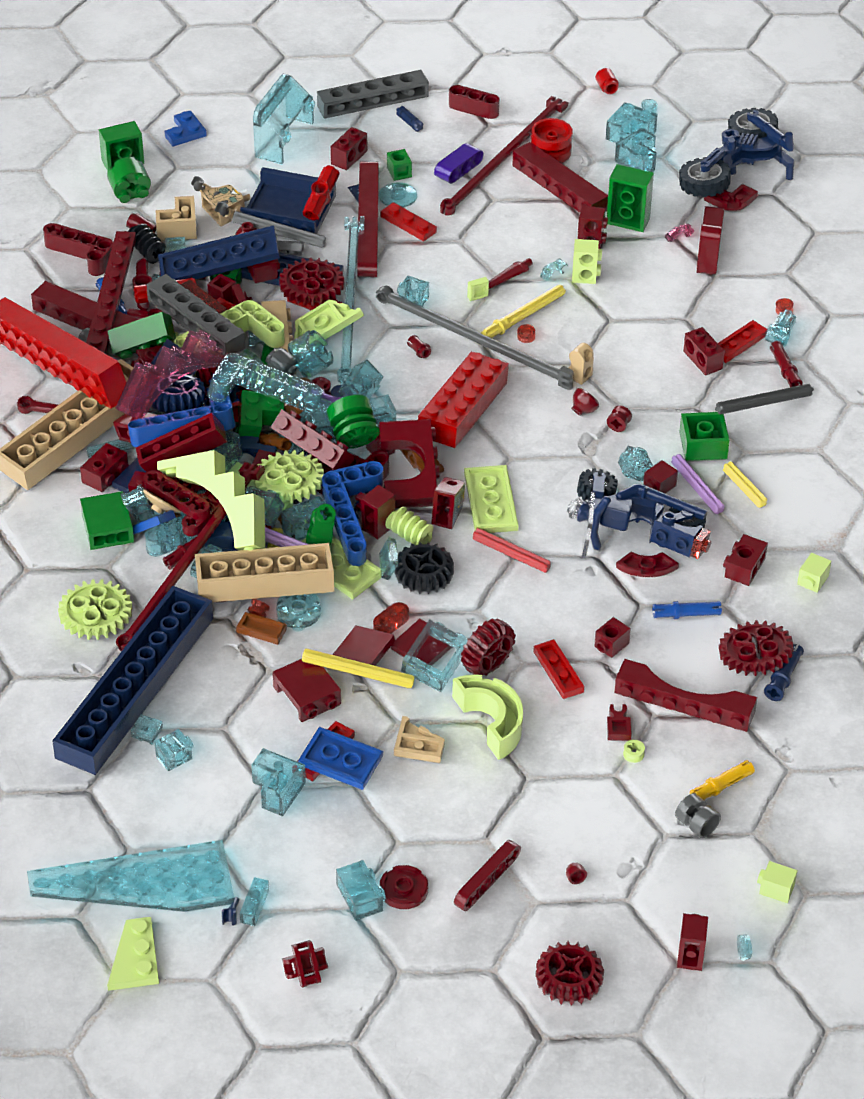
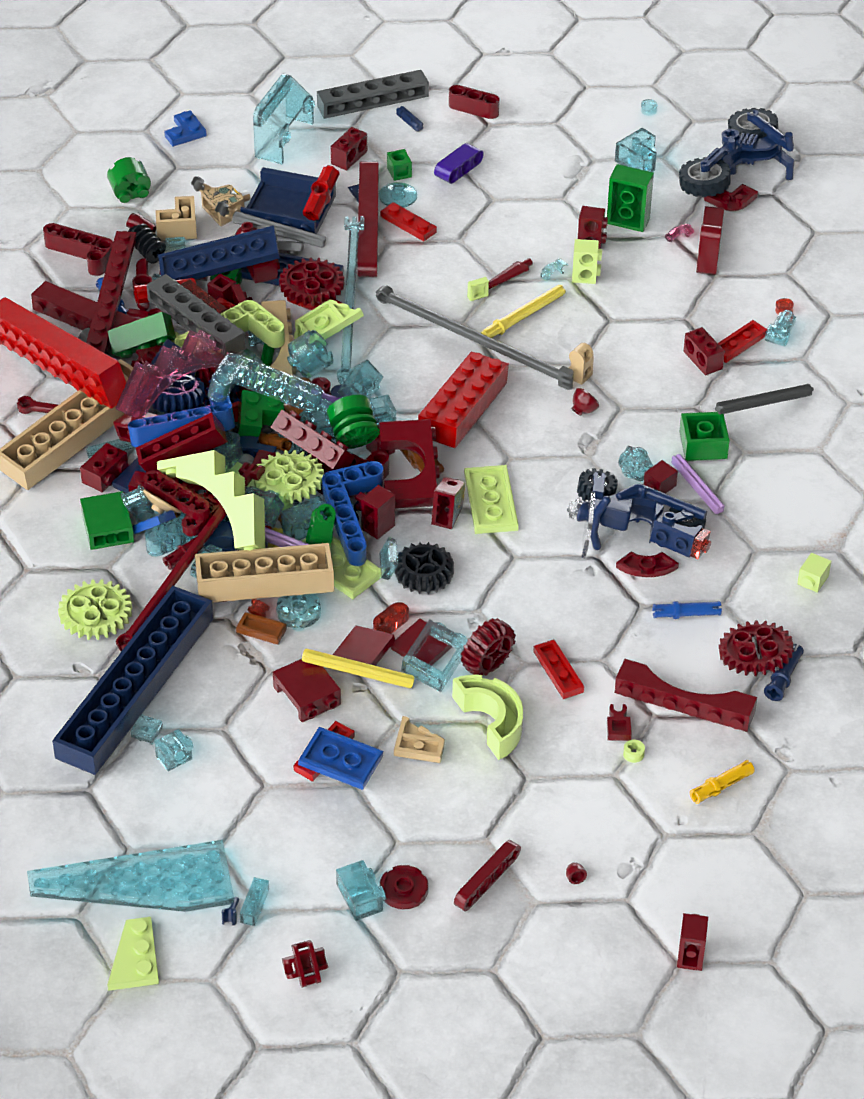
green brick [98,121,144,171] -> none
clear light blue brick [251,748,306,816] -> none
dark grey head [265,348,297,379] -> none
yellowish green piece [385,506,434,545] -> none
clear light blue brick [397,276,429,307] -> none
dark red pin [407,335,431,358] -> none
dark red hinge [440,96,569,216] -> none
axle [473,528,551,573] -> none
dark red brick [512,142,608,212] -> none
clear red bush [517,324,535,343] -> none
red wheel [531,118,573,163] -> none
dark red gear [535,941,604,1006] -> none
dark red brick [594,617,631,658] -> none
red brick [595,68,619,94] -> none
clear light blue brick [605,102,658,145] -> none
dark red wheel [607,405,632,432] -> none
dark grey wheel [675,793,721,838] -> none
light yellow axle [723,462,767,508] -> none
dark red brick [723,534,768,586] -> none
clear light blue tile [737,934,752,960] -> none
yellowish green brick [757,861,798,903] -> none
dark red pin [769,341,803,387] -> none

